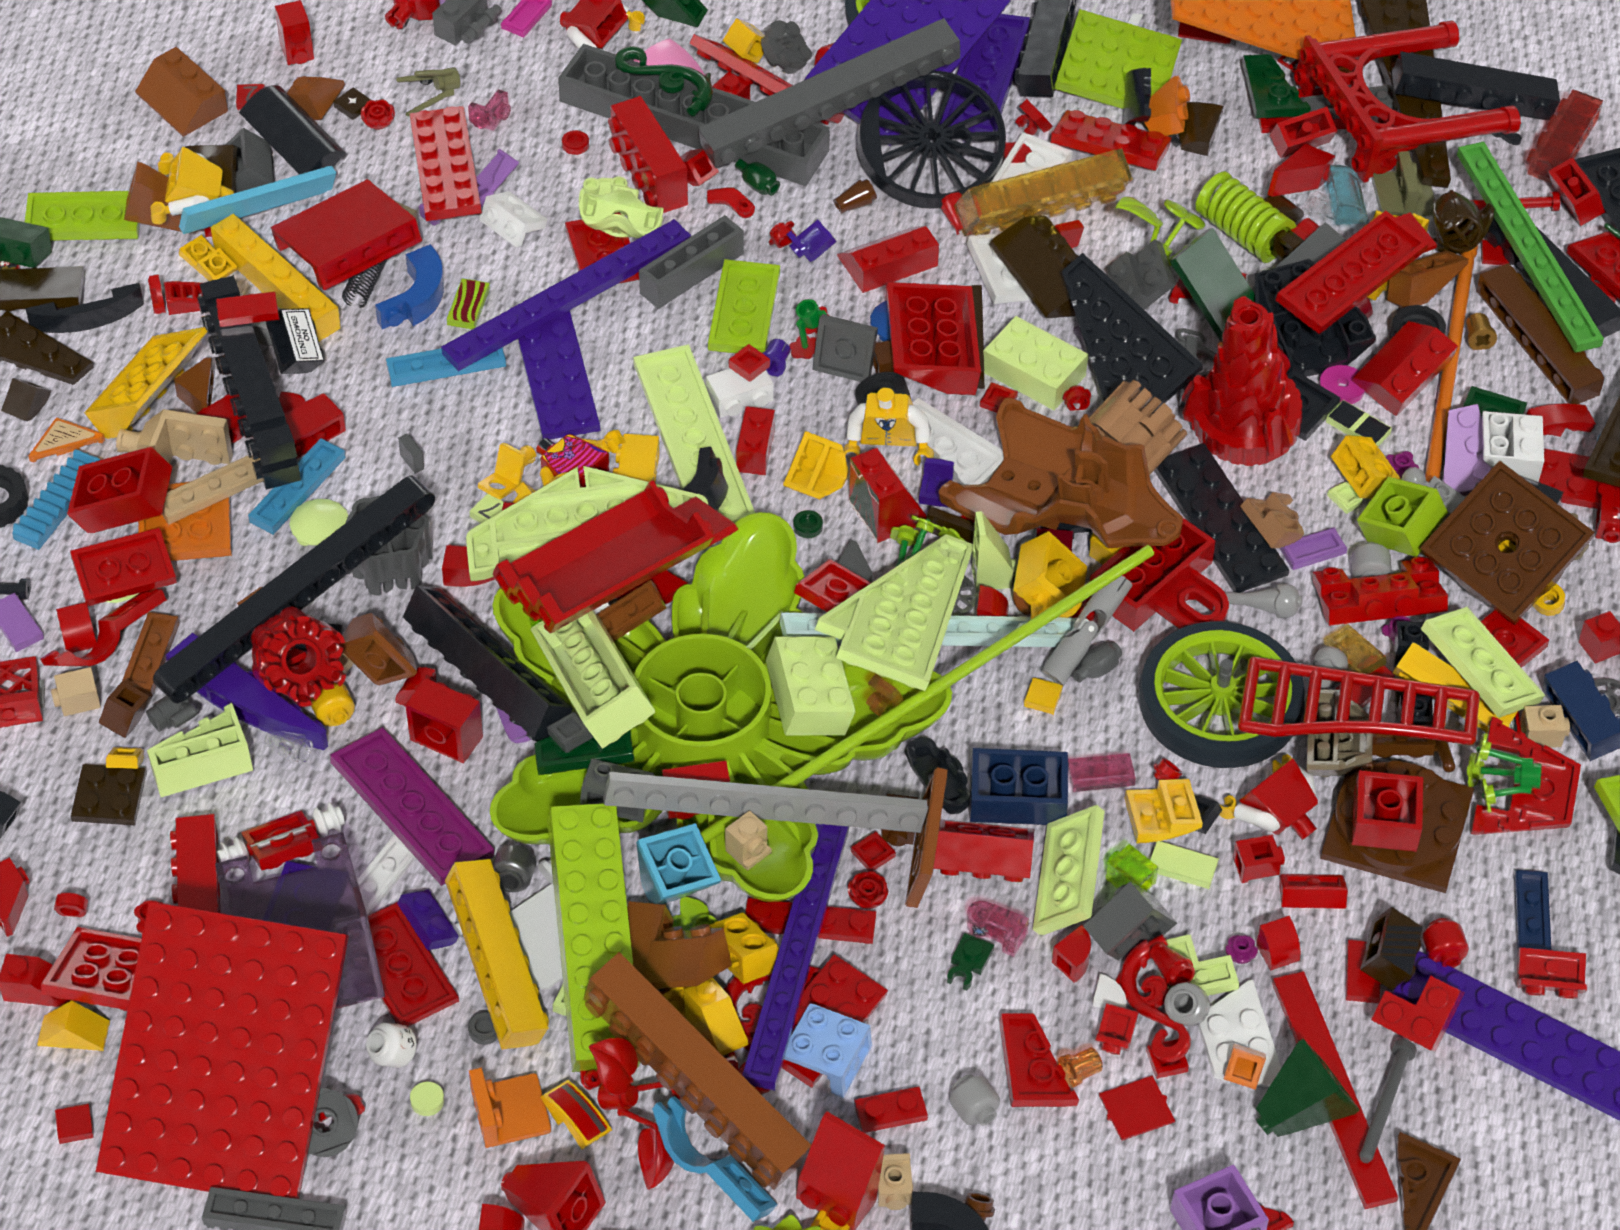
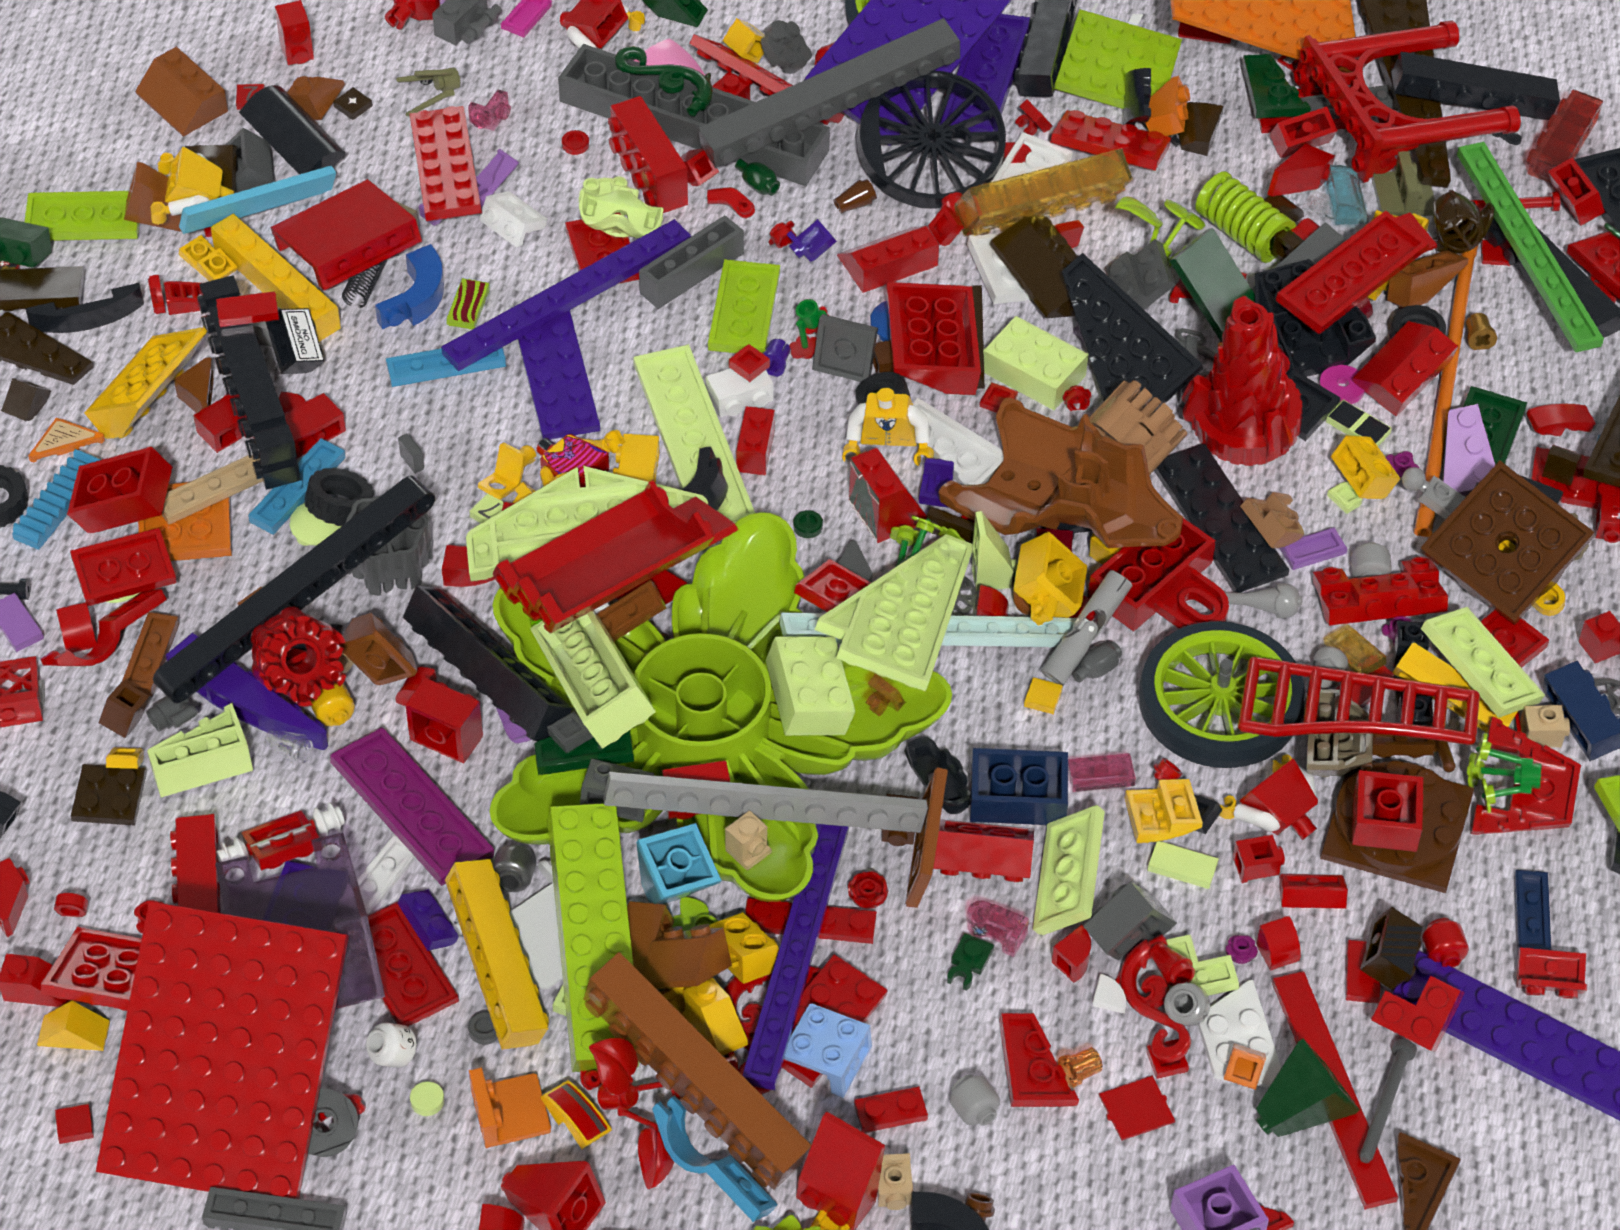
tan brick [51,667,101,716] -> none
tan plate [116,409,233,465] -> none
red plate [361,99,395,130] -> none
lime piece [700,545,1154,844] -> none
yellow slope [783,431,849,500] -> none
red tile [851,831,896,871] -> none
red bracket [1095,1003,1139,1055] -> none
clear neon green brick [1106,844,1158,891] -> none
lime brick [1357,477,1448,557] -> none
reddish brown brick [1476,263,1605,404] -> none
white slope [1482,411,1544,482] -> none
none -> black tyre [304,468,374,526]
none -> red tile [927,206,964,246]
none -> dark brown brick [1542,445,1582,486]

